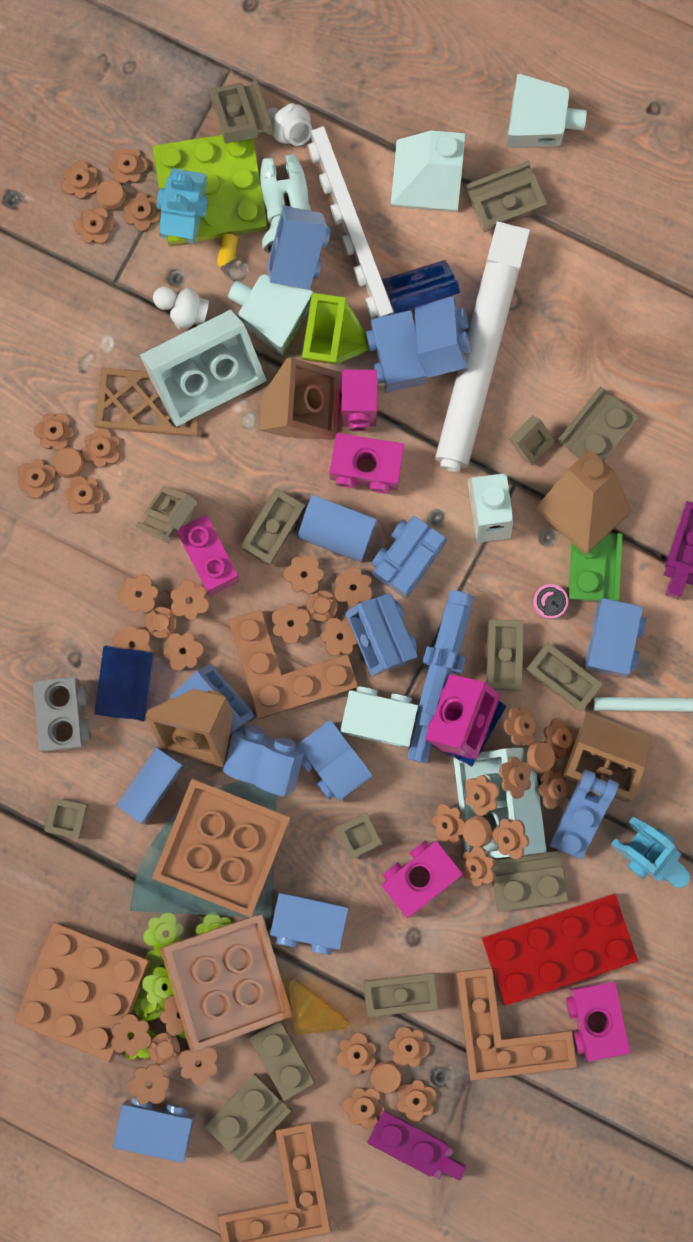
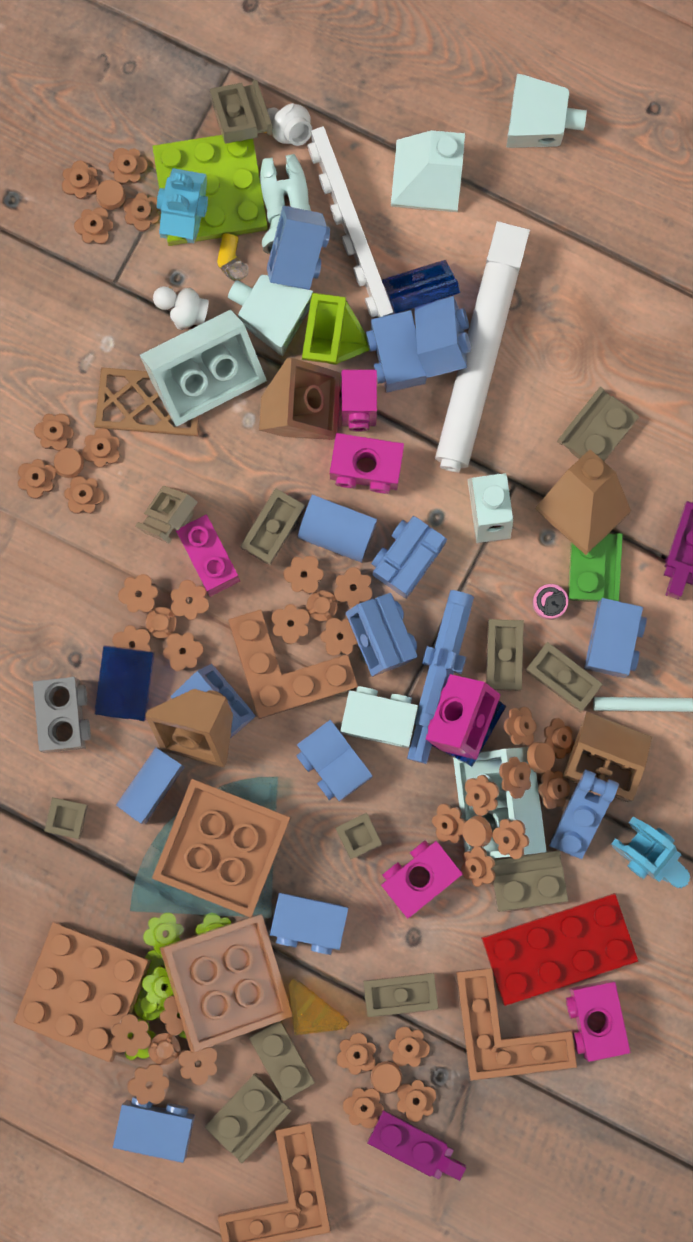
medium blue brick [223,726,305,796] -> none
dark tan plate [465,160,547,233] -> none
dark tan plate [509,415,556,465] -> none

